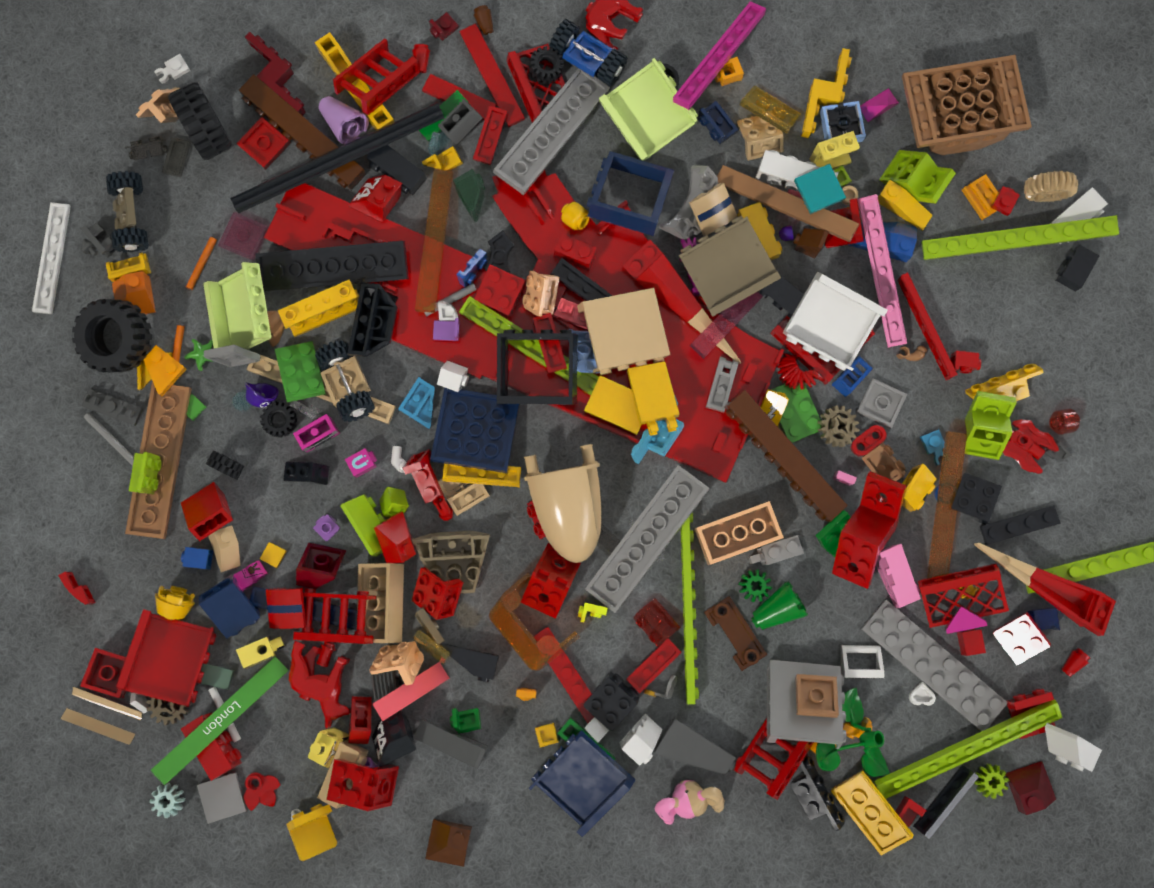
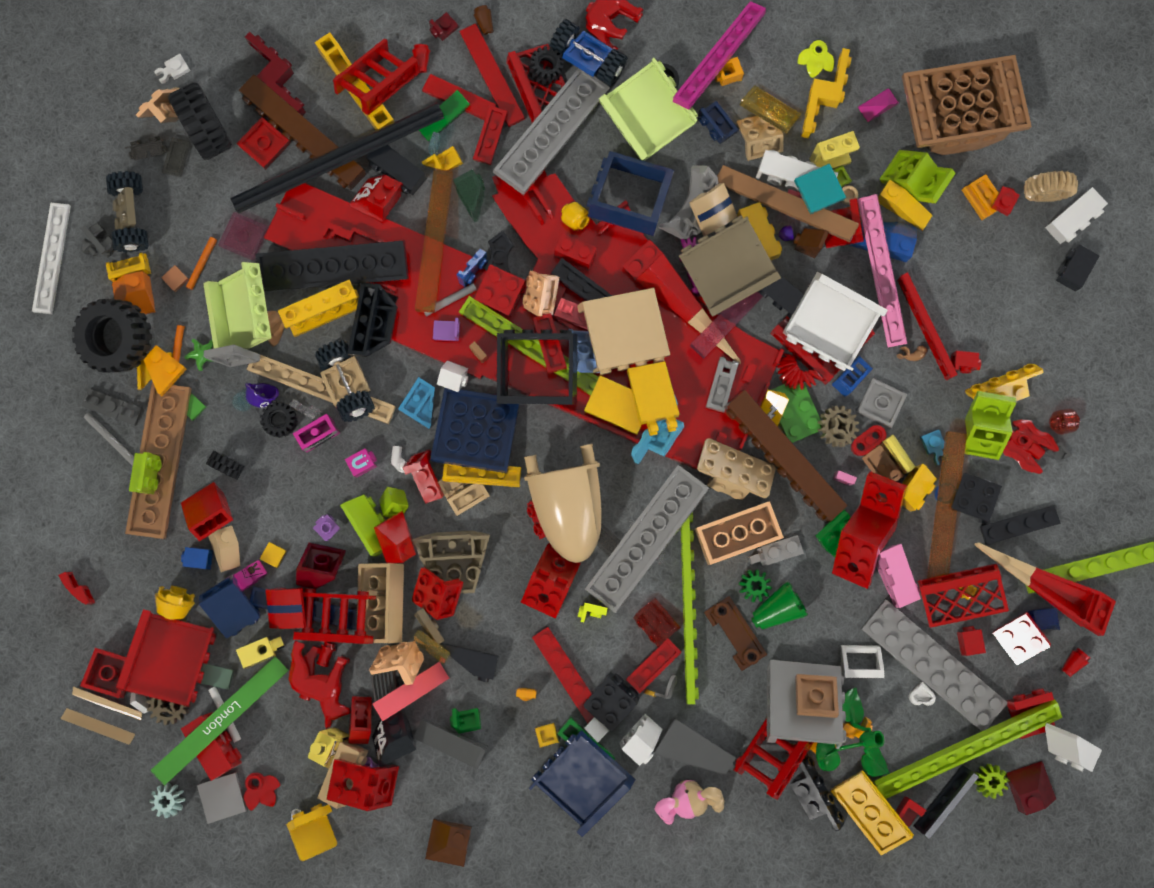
bright green plate [275,341,325,403] -> none
black bracket [283,462,330,485] -> none
lavender cone [319,96,369,145] -> none
red pin [433,496,453,521] -> none
dark grey brick [438,99,483,144] -> none
white tile [438,301,459,321] -> none
clear orange windscreen [489,573,580,671] -> none
piece [819,101,866,142] -> none
lime plate [921,215,1119,260] -> none
dark pink slope [945,607,987,634] -> none
none -> nougat tile [161,265,189,292]
none -> medium nougat tile [469,341,488,363]
none -> tan bracket [697,438,776,500]
none -> neon yellow plate [797,40,834,78]
none -> light yellow slope [882,434,915,474]

